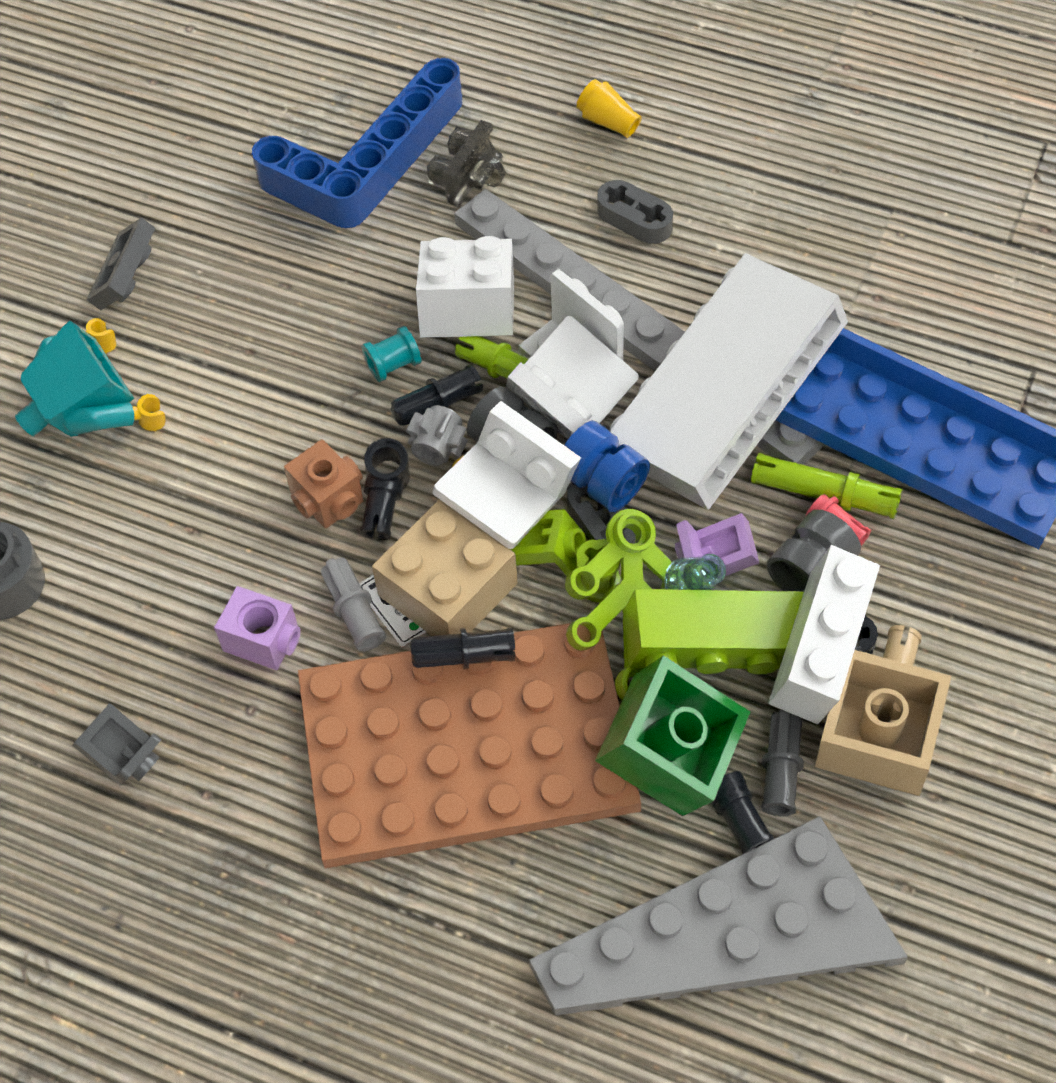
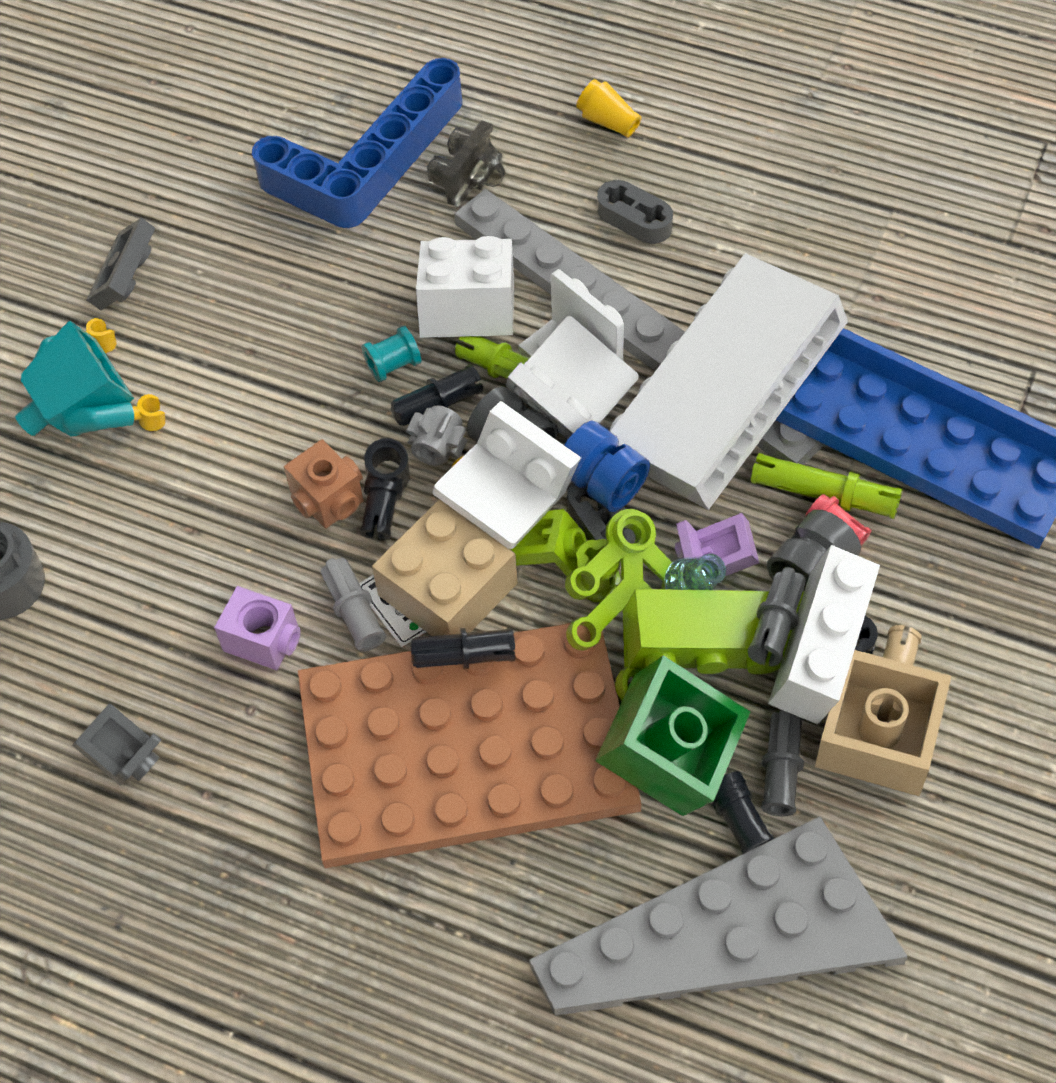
none -> dark grey axle [748,567,805,666]

